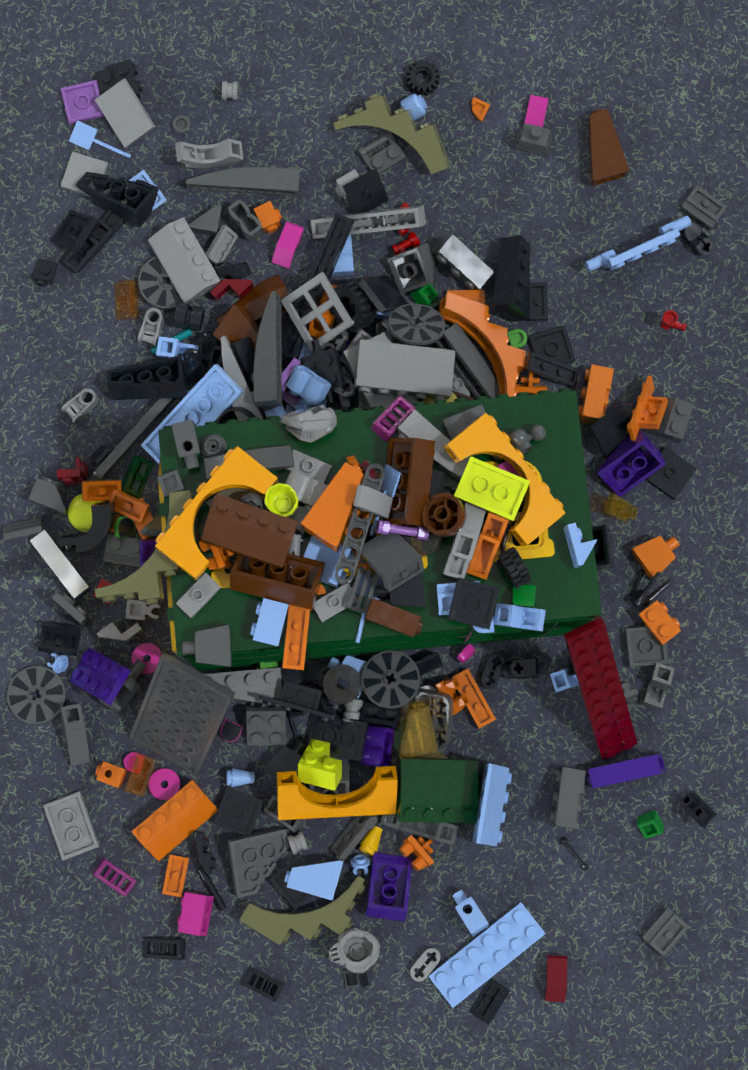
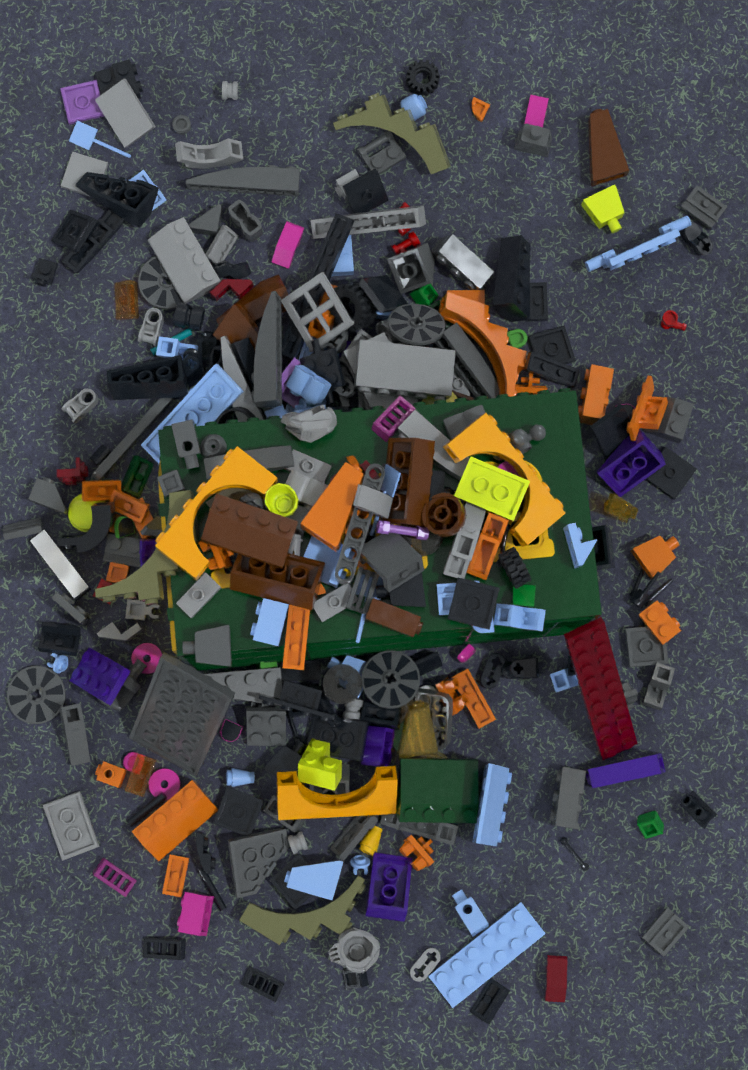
orange brick [253,201,282,233] -> none
none -> orange plate [106,562,130,583]
none -> black piece [127,792,167,827]
none -> neon yellow torso [581,185,624,233]

